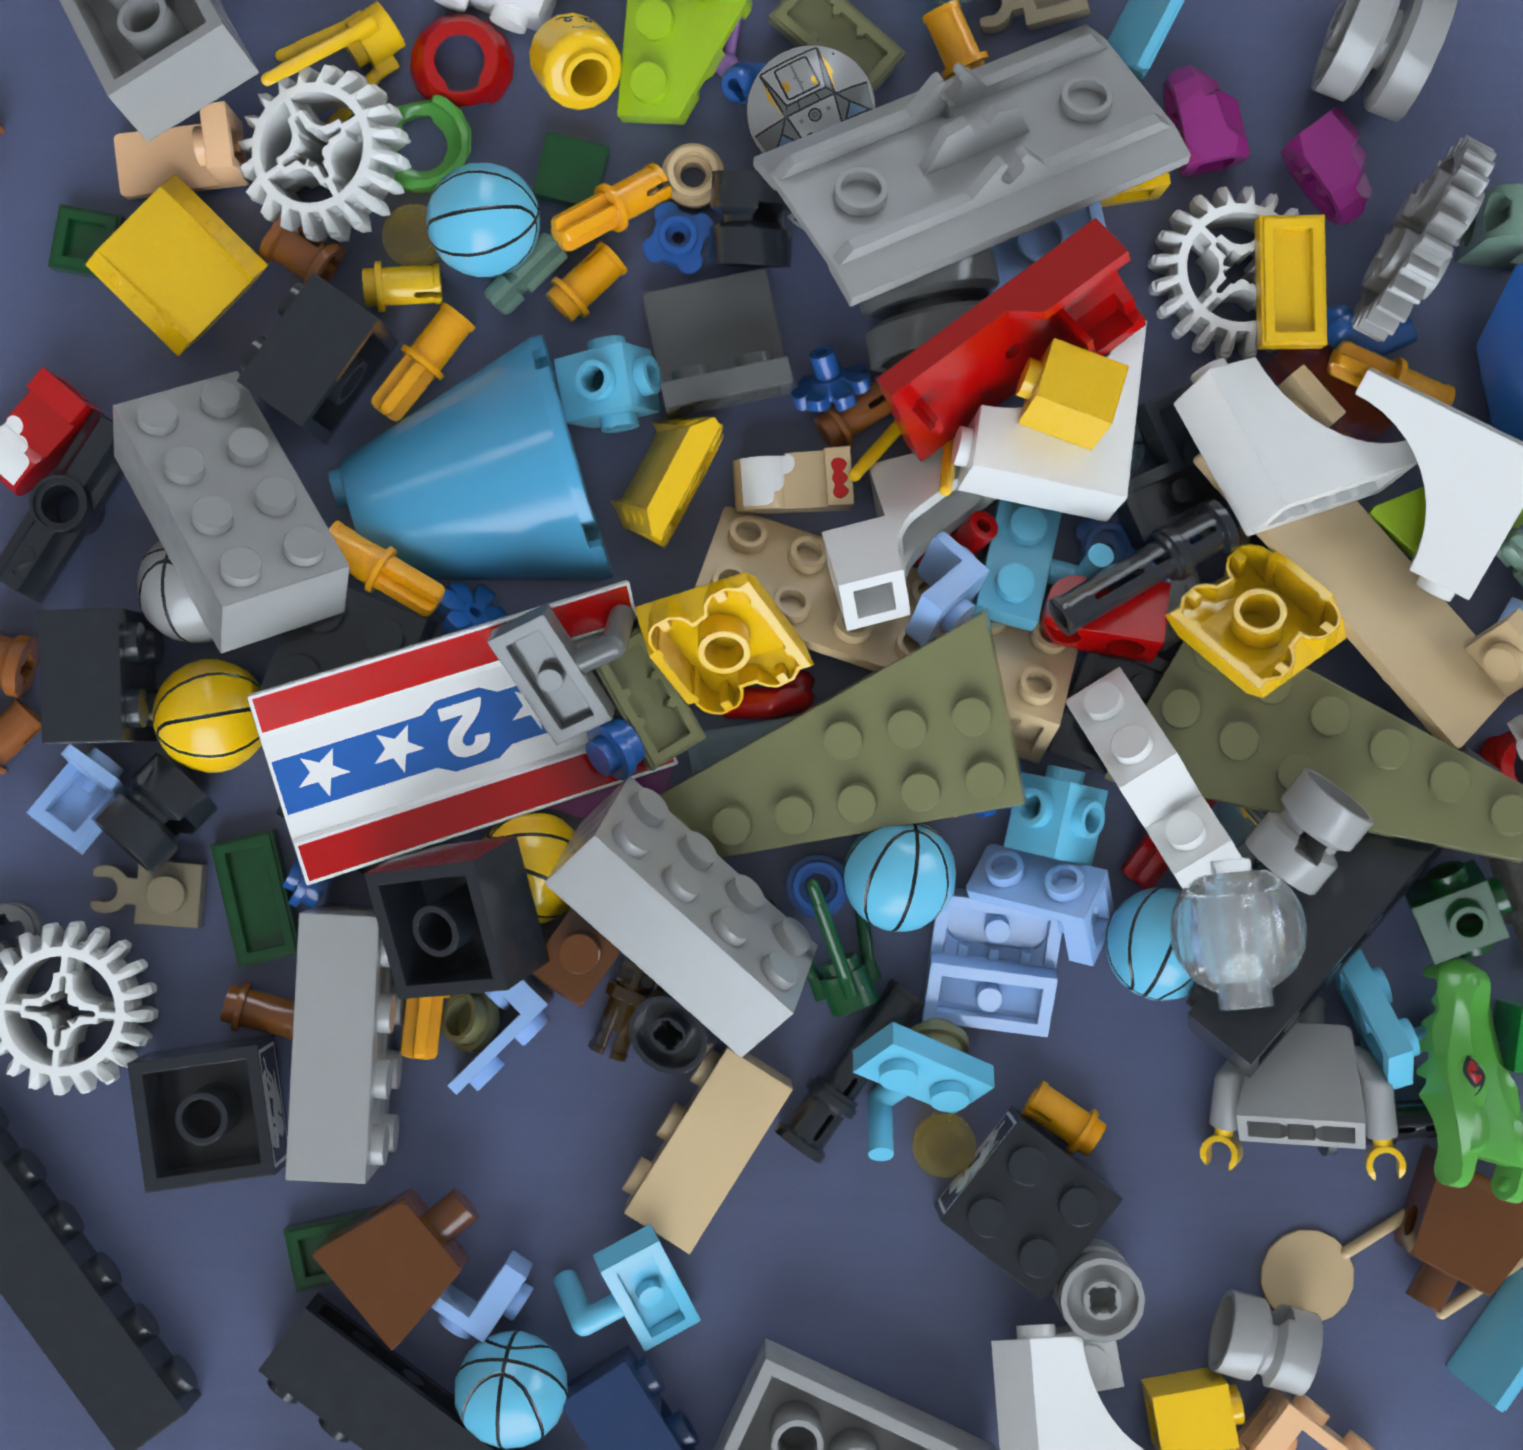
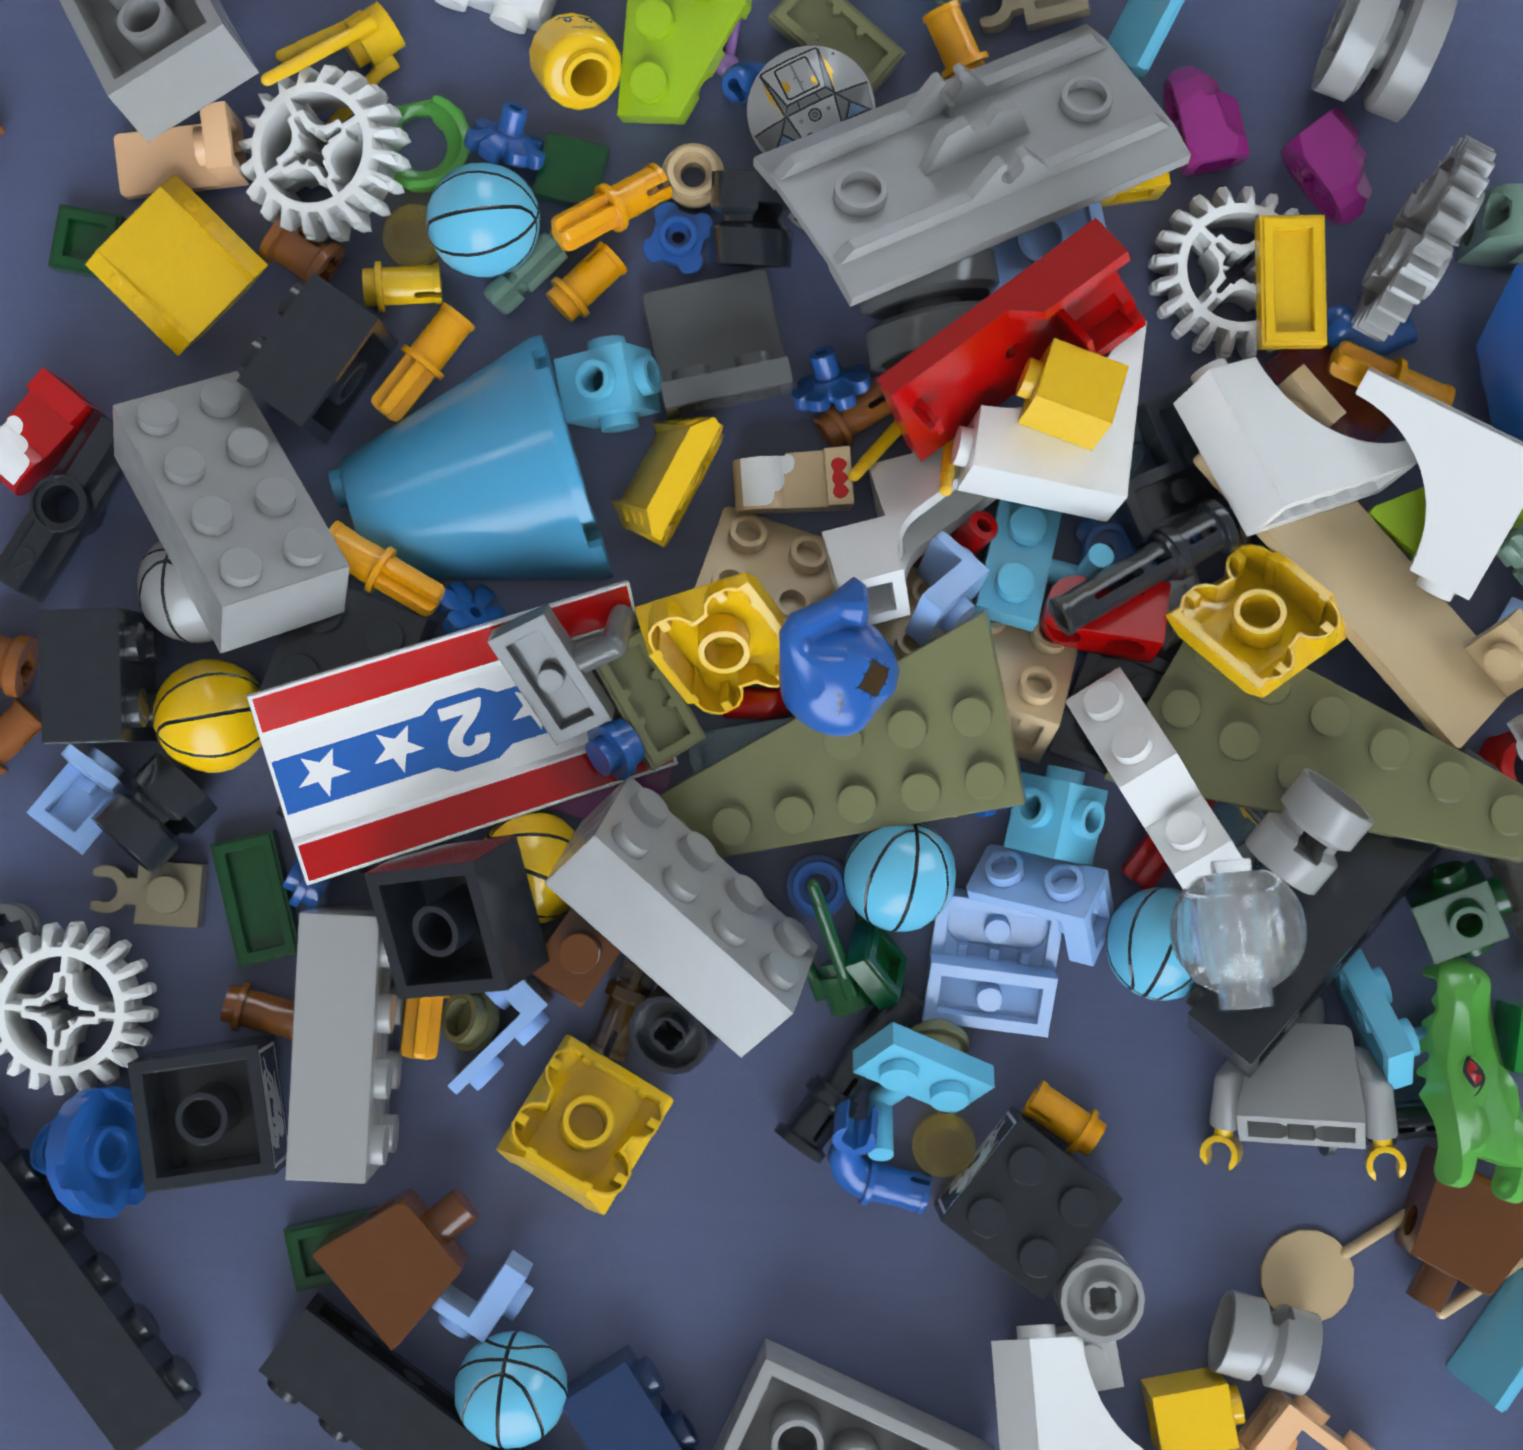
red piece [409,13,515,107] -> none
medium azure plate [554,1224,701,1351] -> none
tan brick [622,1044,793,1254] -> none
none -> blue tile [29,1086,147,1218]
none -> blue plant [464,102,546,170]
none -> yellow slope [496,1035,674,1215]
none -> blue piece [779,576,900,736]
none -> blue piece [827,1099,932,1215]
none -> dark green tile [845,920,907,1010]

